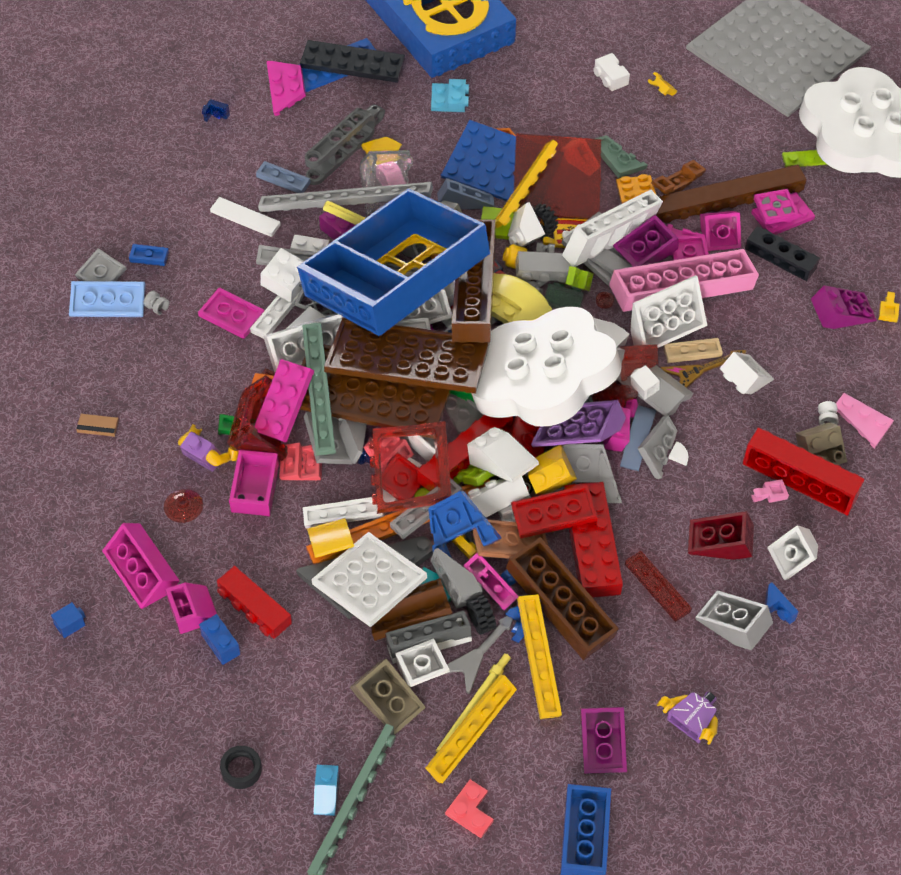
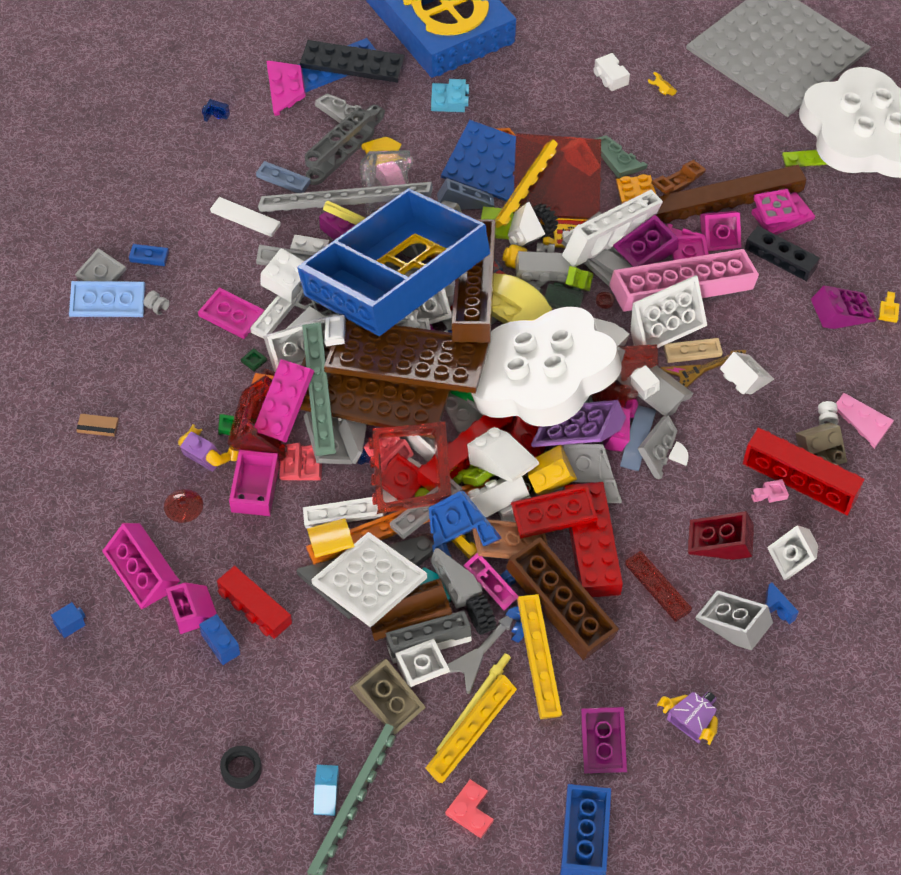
none -> dark green tile [241,348,267,372]
none -> light grey wing [315,94,361,130]
none -> white tile [325,315,346,346]
none -> white piece [400,310,420,328]

